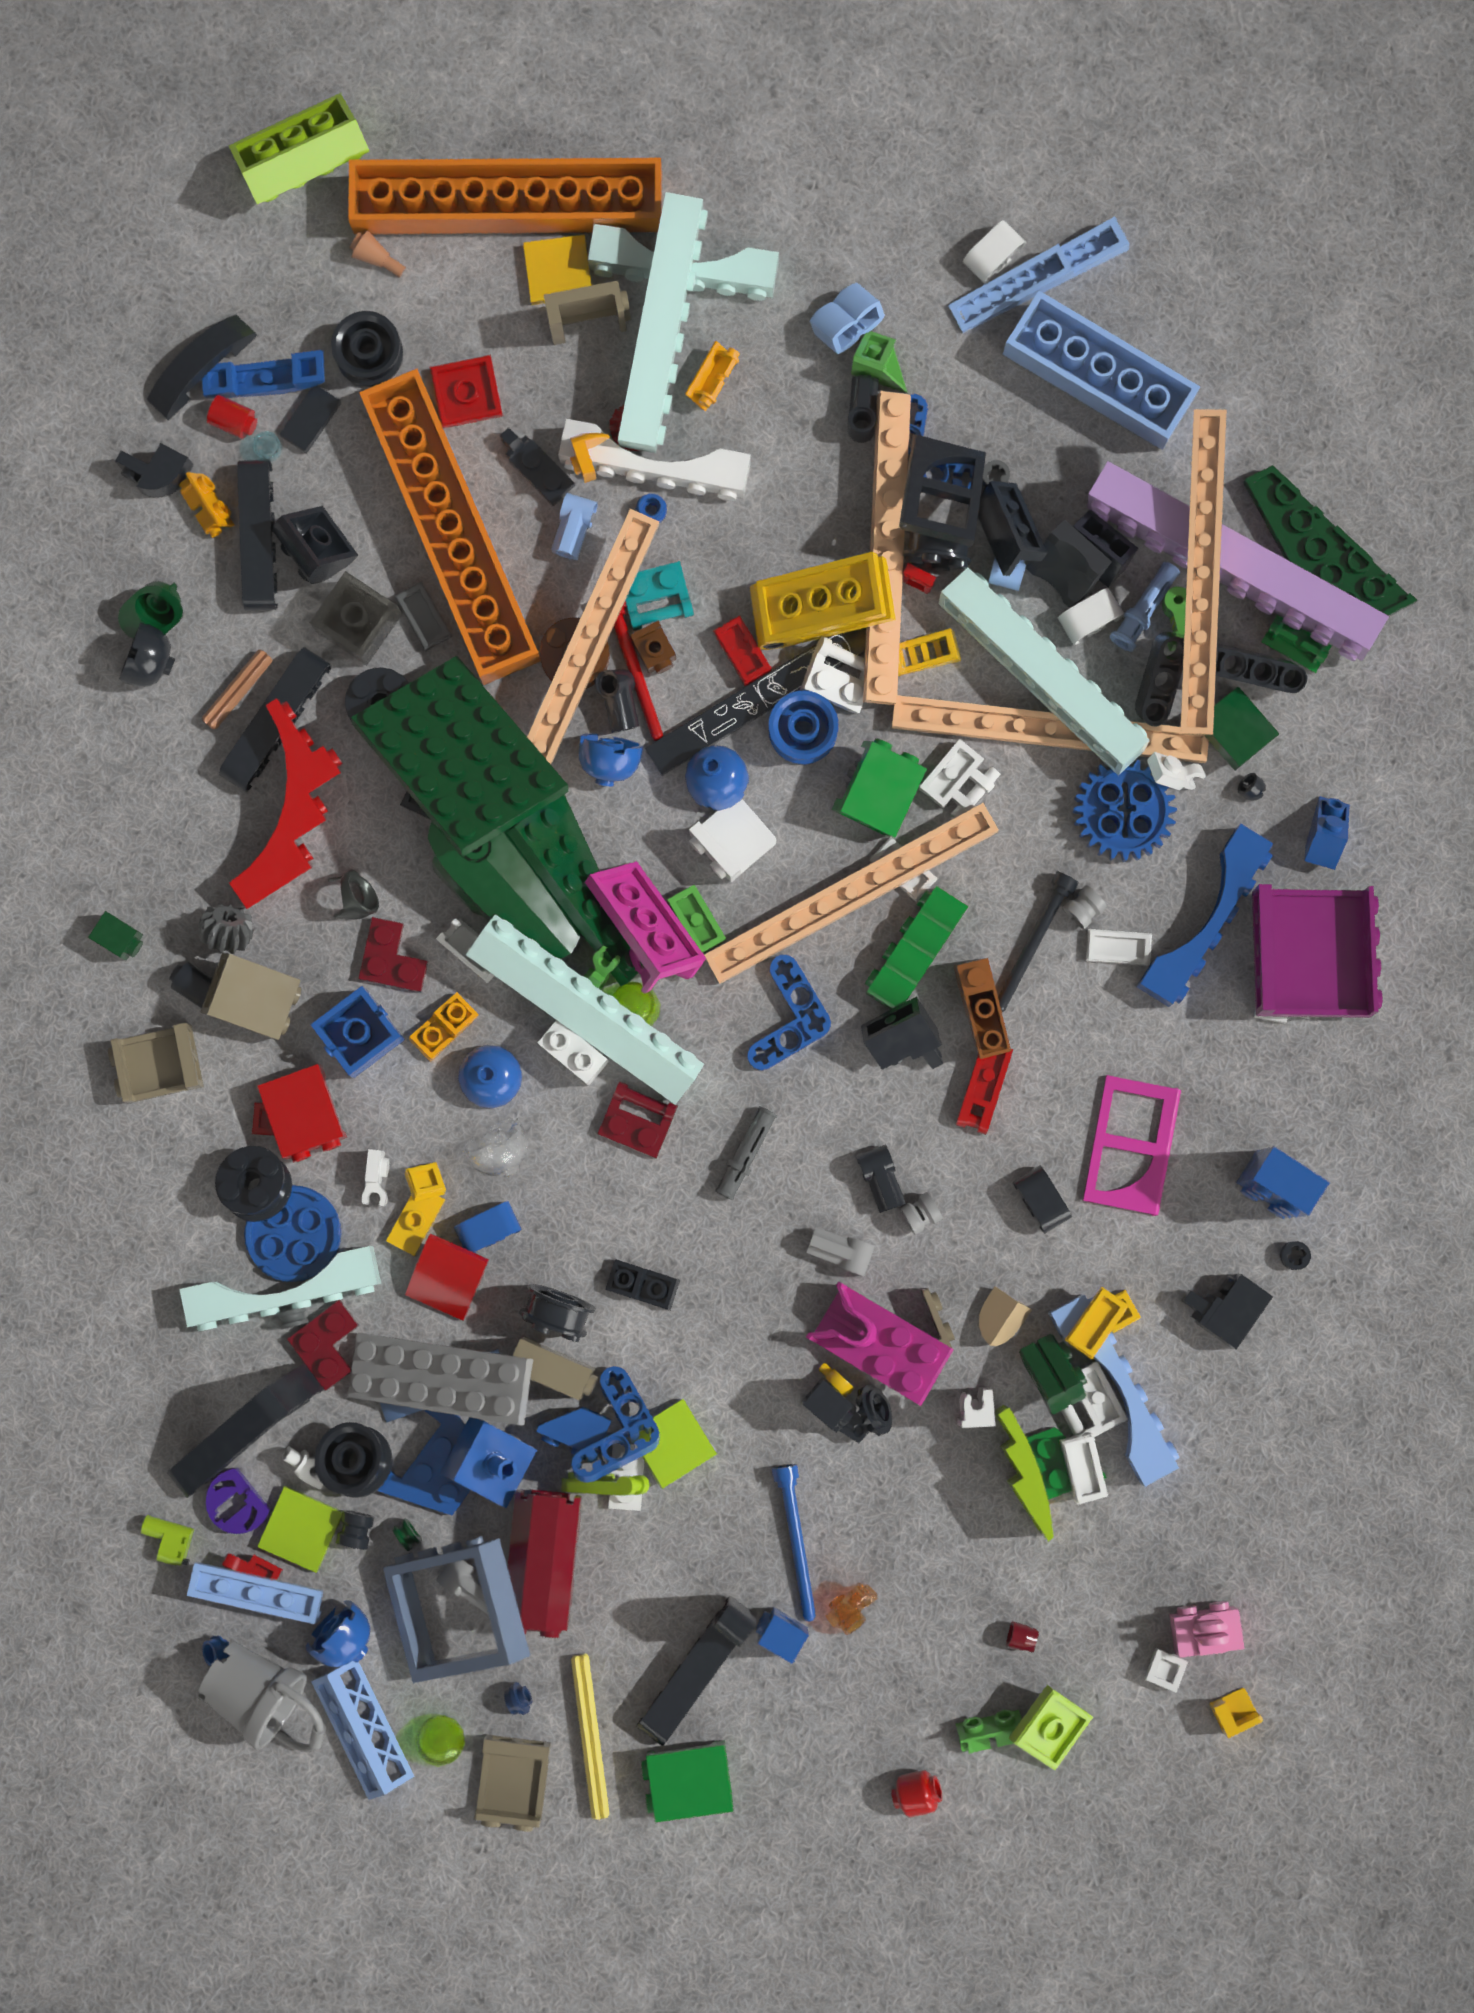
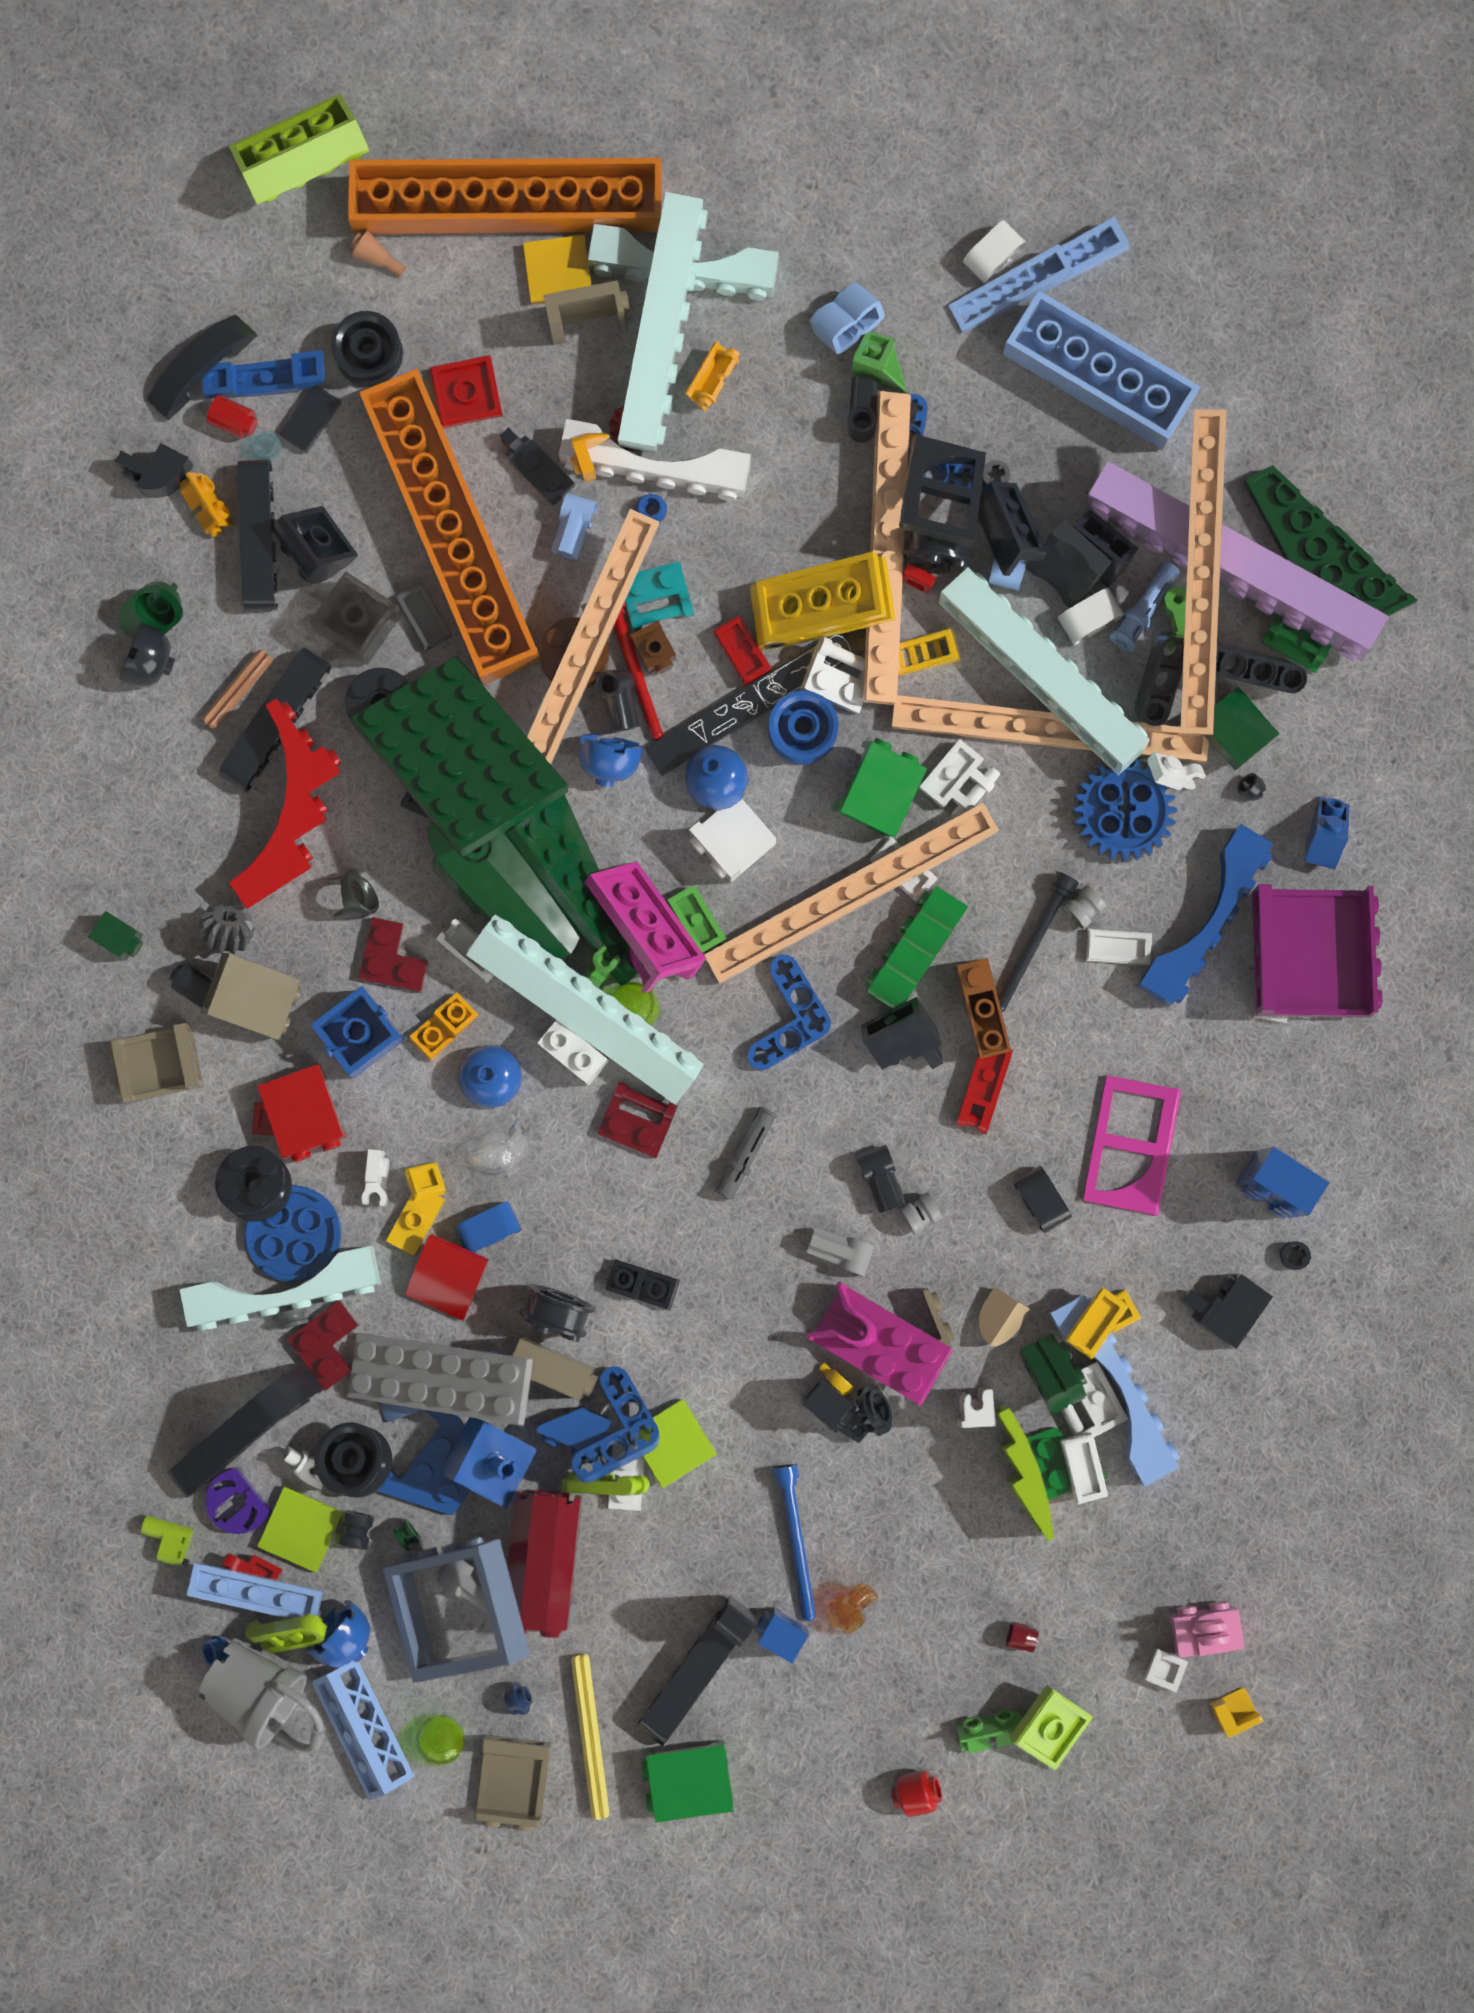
none -> lime plate [245,1614,327,1653]

